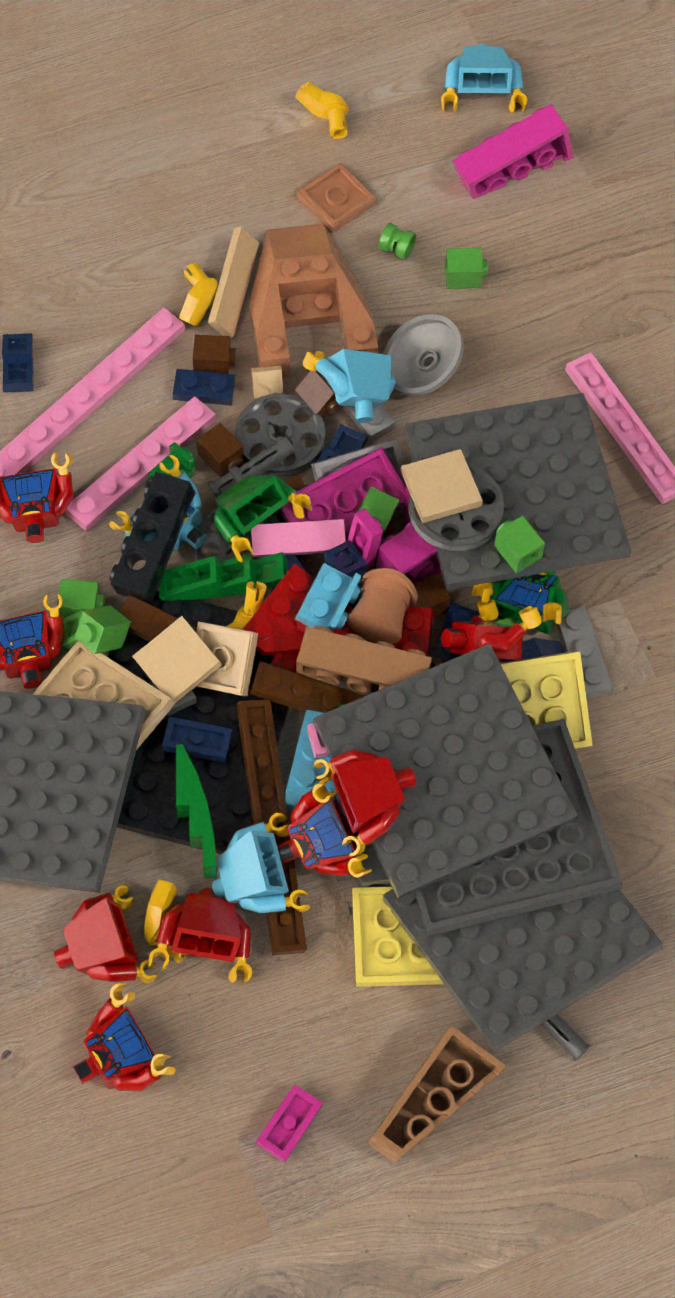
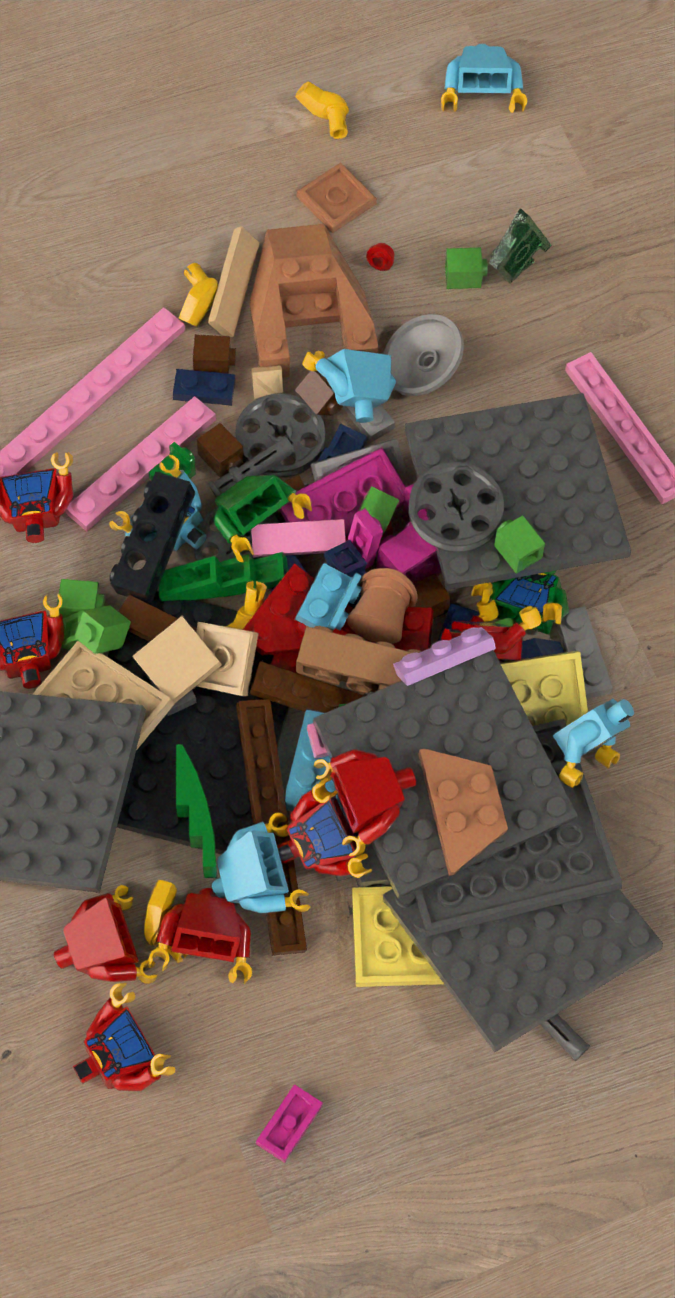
dark blue slope [2,333,34,392] -> none
dark blue plate [162,717,233,763] -> none
medium nougat wedge [367,1025,507,1164] -> none
bright green wheel [378,223,416,260] -> none
tan tile [401,449,483,523] -> none
dark pink wedge [453,104,574,199] -> none
none -> red plate [366,243,395,271]
none -> lavender plate [393,627,496,686]
none -> nougat wing [418,749,508,876]
none -> clear green wing [489,209,552,284]
none -> medium azure torso [553,699,634,788]

